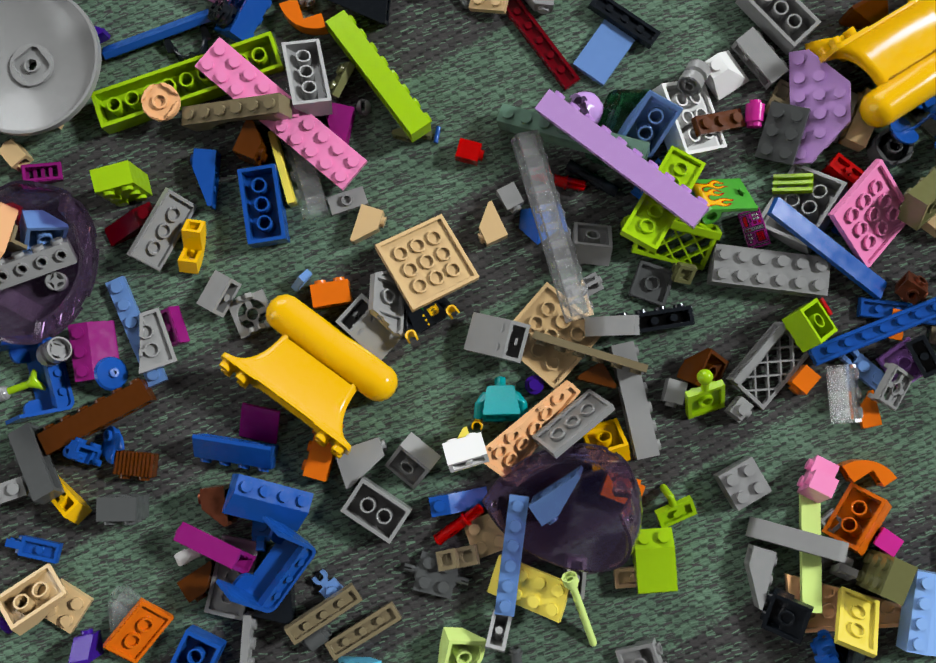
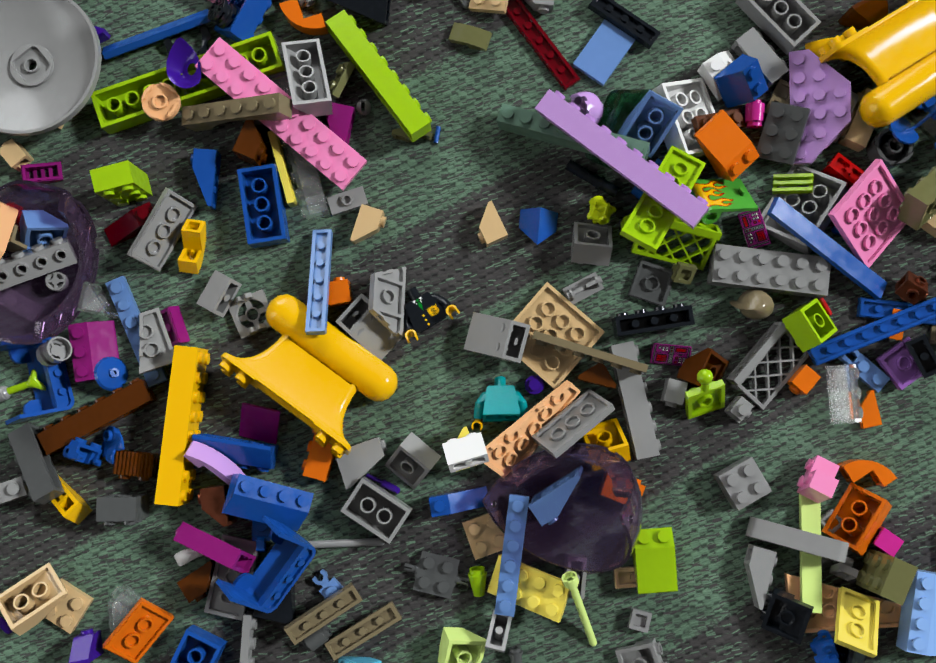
blue hinge [5,535,64,564] -> none
medium blue tile [291,269,312,292] -> none
tan plate [375,214,480,312] -> none
red axle [433,504,484,545] -> none
dark tan slope [436,544,480,572] -> none
red brick [455,138,485,166] -> none
light grey brick [496,181,524,214] -> none
clear brick [511,129,594,323] -> none
red axle [529,169,586,191] -> none
light grey slope [584,315,640,337] -> none
lime plate [654,484,697,528] -> none
light grey wheel [677,59,711,96] -> none
light grey piece [867,362,914,411] -> none
none -> clear slope [77,281,120,319]
none -> yellow brick [154,345,210,506]
none -> dark purple piece [166,37,201,89]
none -> lavender slope [184,440,245,485]
none -> medium blue plate [305,229,333,335]
none -> light grey piece [308,538,385,548]
none -> dark purple piece [366,473,400,494]
none -> olive slope [448,22,492,51]
none -> lime cone [468,566,487,597]
none -> neon yellow rock [587,195,616,225]
none -> light grey plate [627,607,652,633]
none -> slope [650,343,692,366]
none -> orange slope [694,109,759,182]
none -> blue slope [714,54,769,108]
none -> dark tan piece [729,289,774,320]

